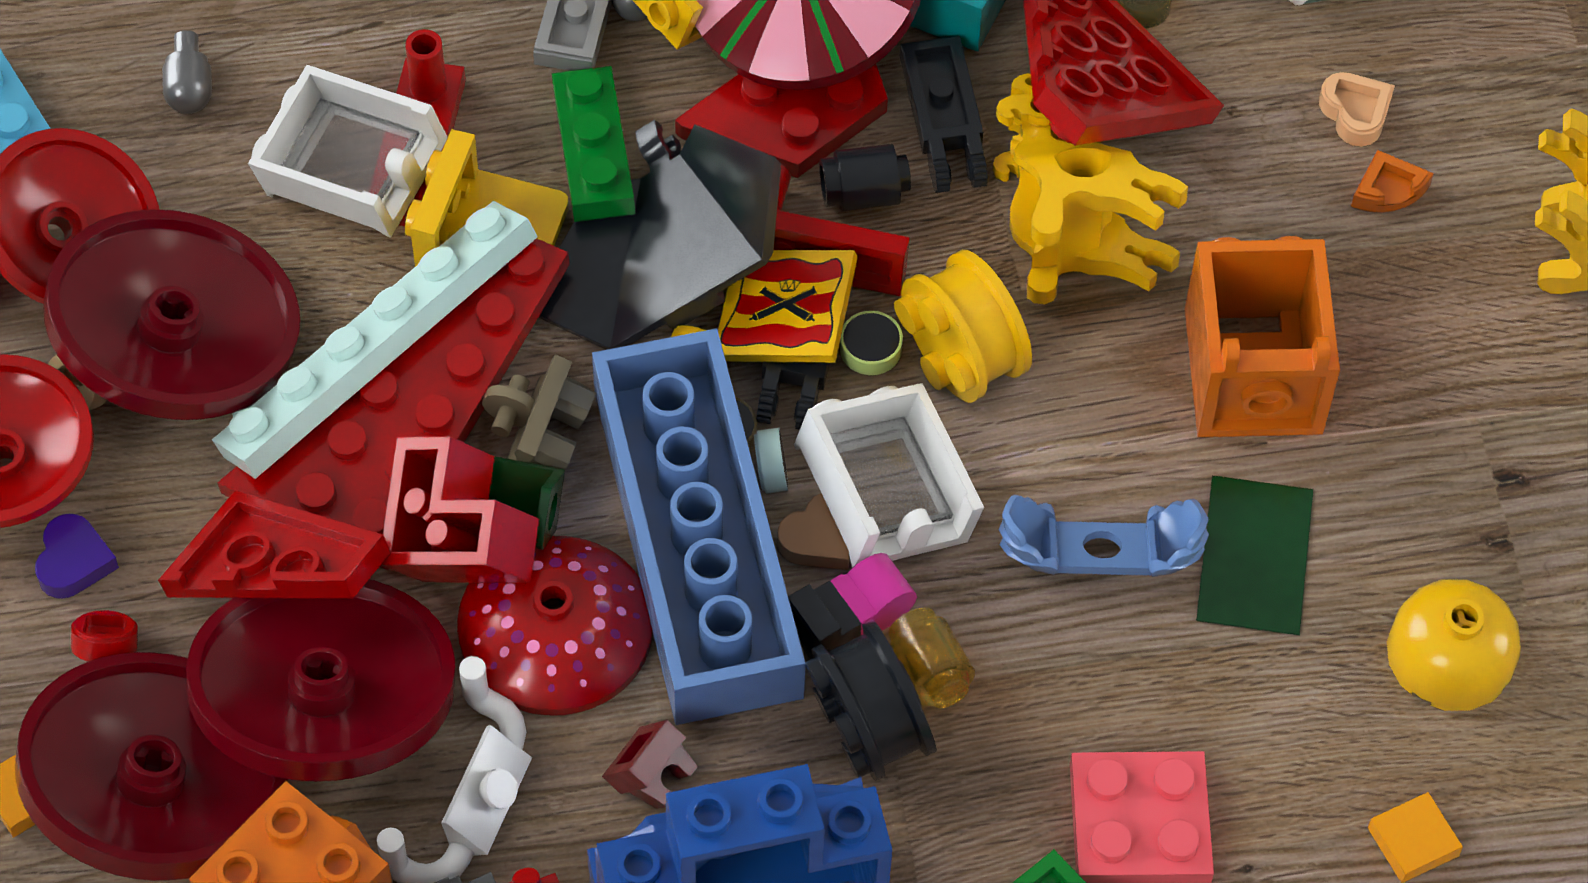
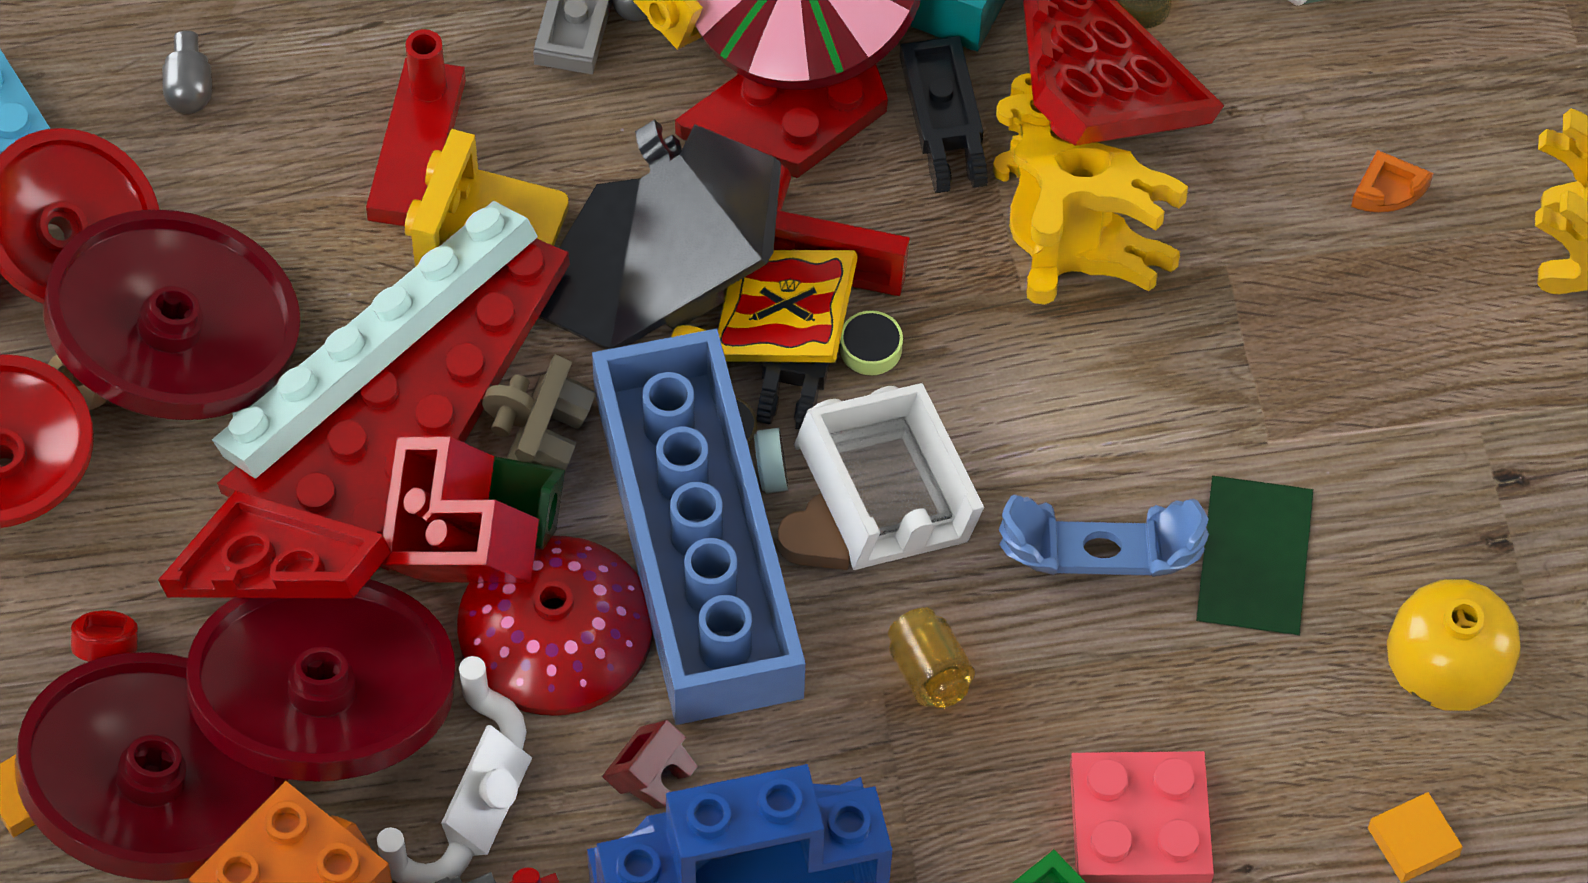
dark purple tile [35,514,119,599] -> none
white window [248,65,448,238] -> none
green plate [551,66,635,222] -> none
leg [788,553,917,660] -> none
black wheel [805,619,937,781] -> none
black brick [819,144,911,212] -> none
yellow wheel [894,250,1032,403] -> none
orange container [1185,236,1340,437] -> none
light nougat tile [1319,72,1395,147] -> none

